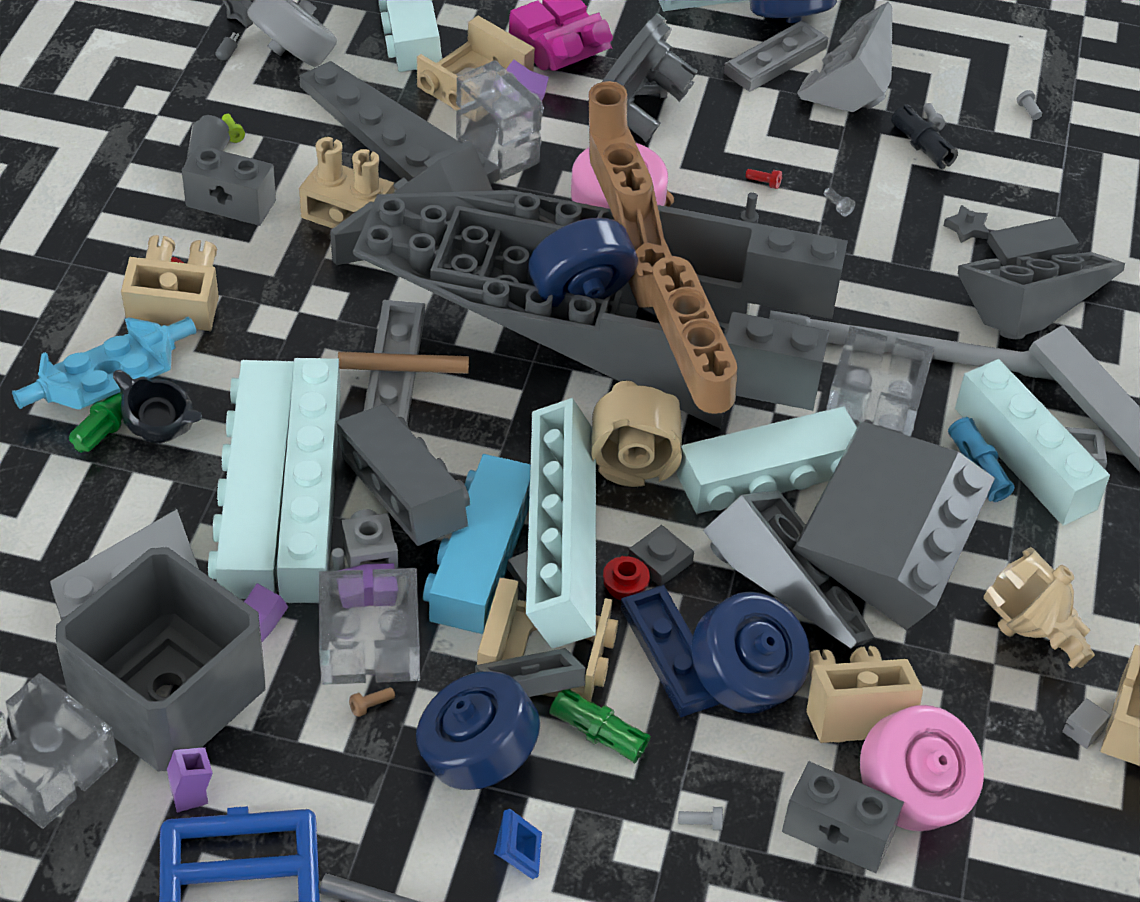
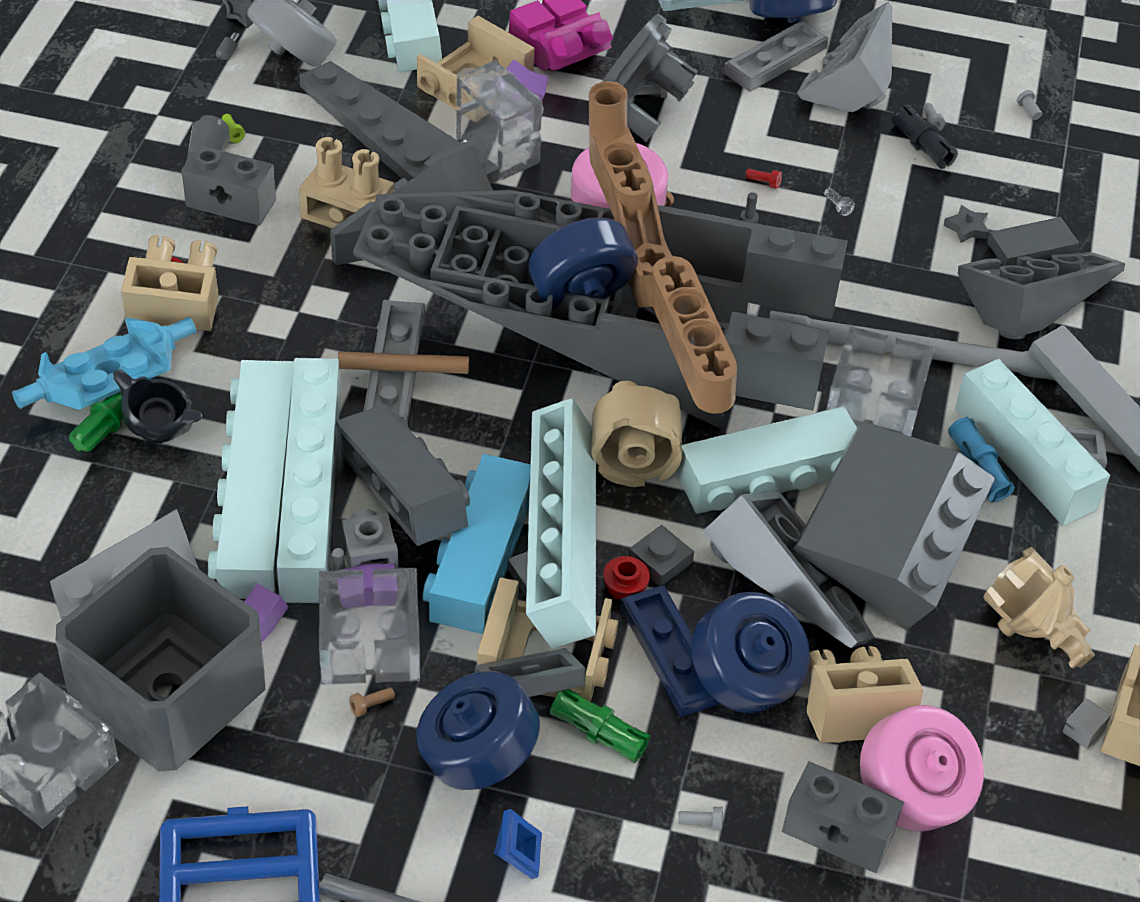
medium lavender piece [167,748,213,812] -> none

